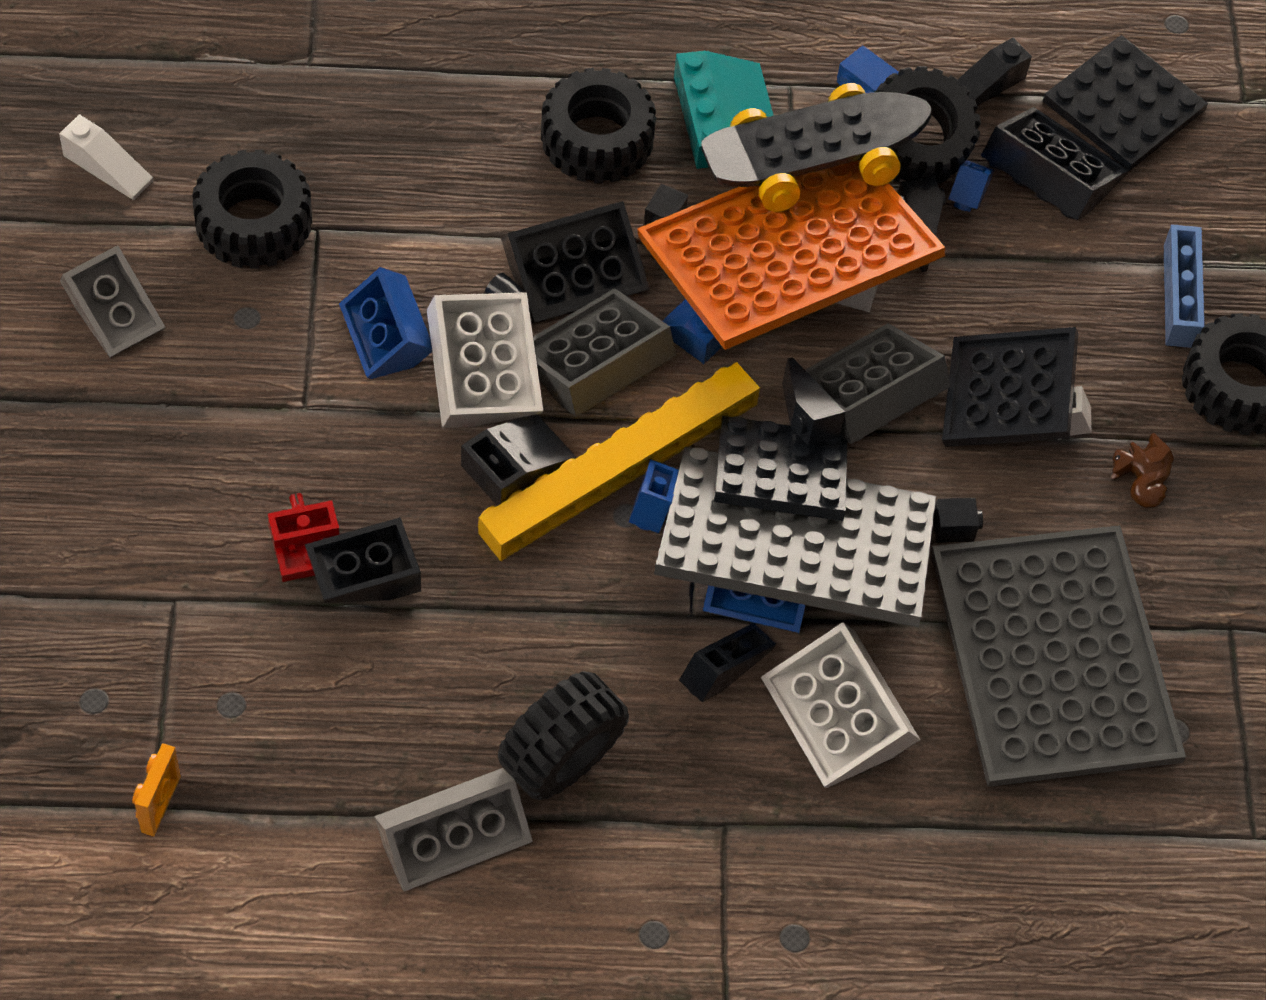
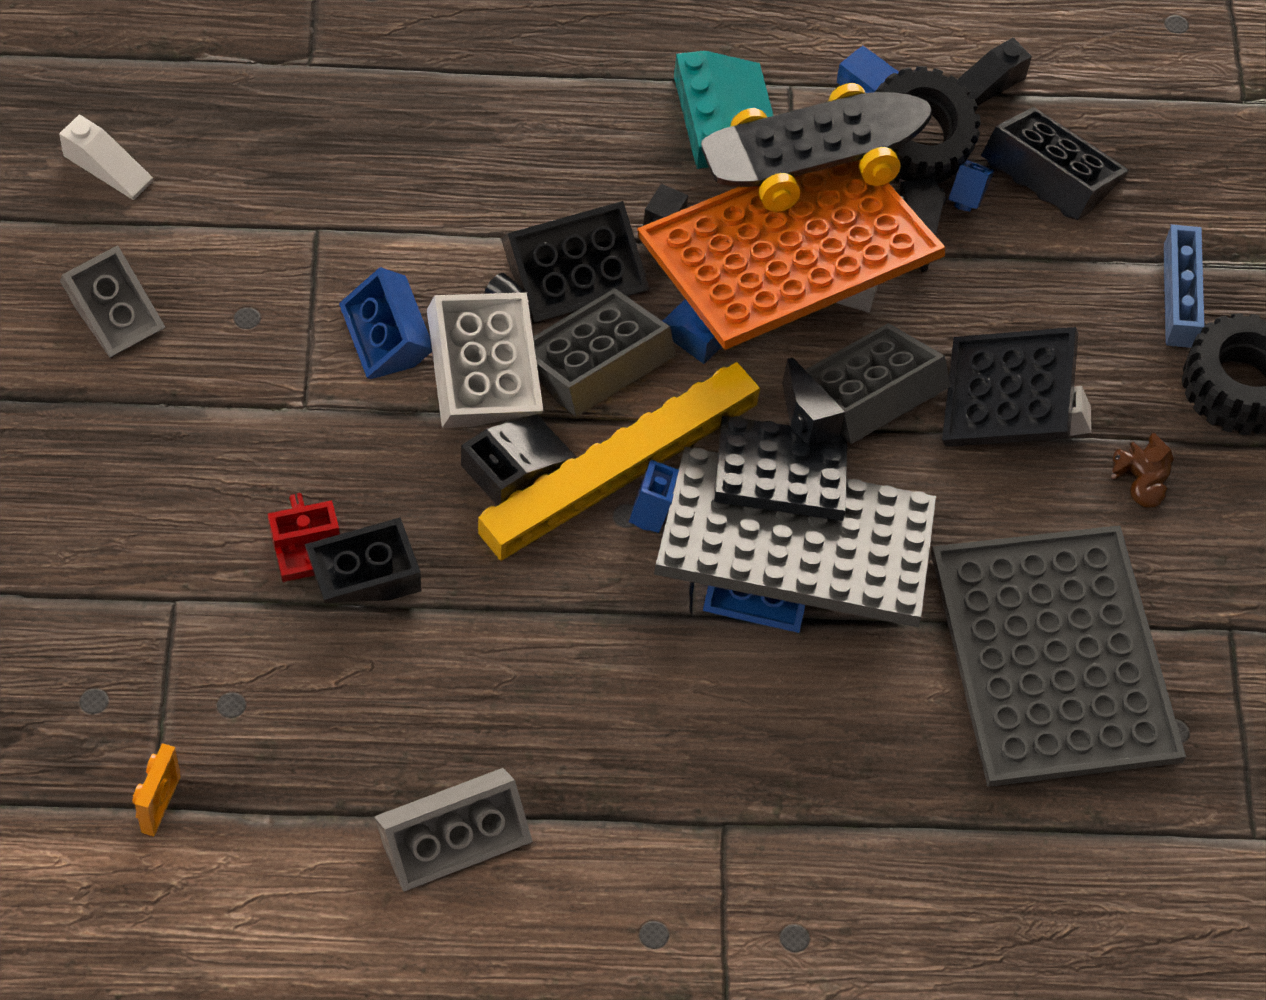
black tyre [192,149,312,269] -> none
black tyre [498,671,629,800] -> none
black tyre [541,68,656,184] -> none
black slope [679,623,776,702] -> none
white slope [761,622,920,788] -> none
black brick [933,498,983,543] -> none
black plate [1043,35,1208,171] -> none

